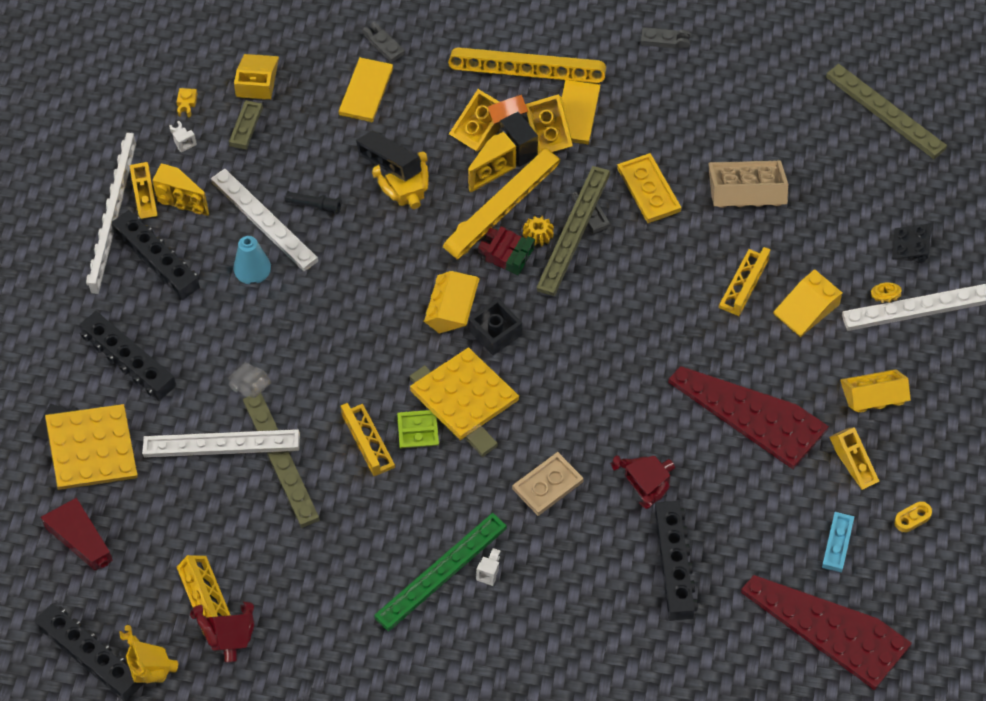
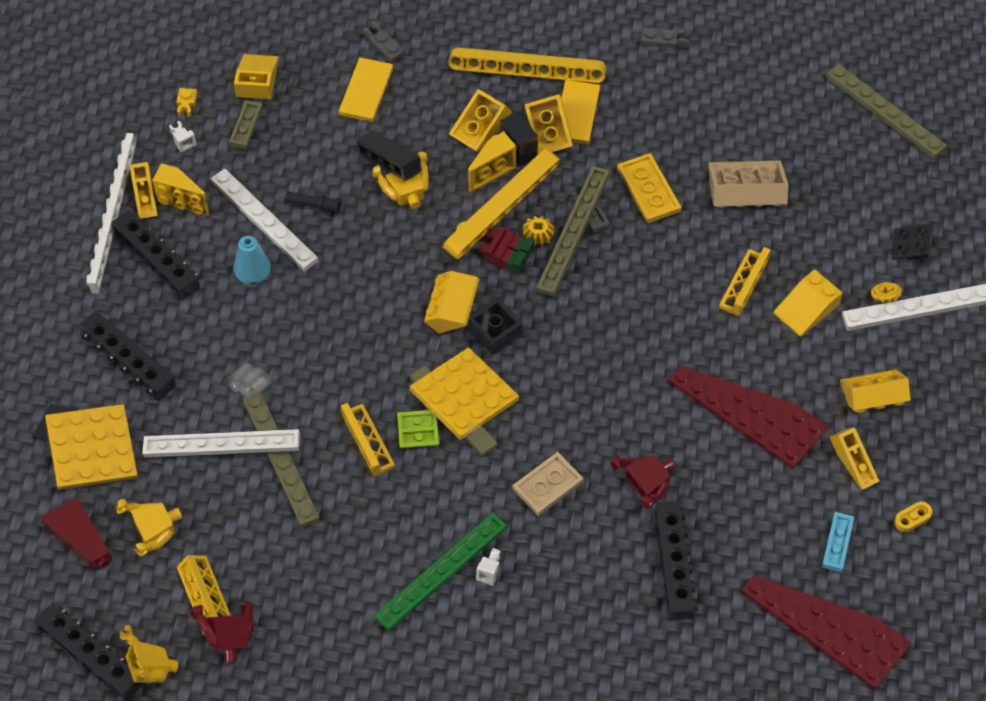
orange slope [488,95,528,124] -> none
none -> yellow torso [116,499,182,556]

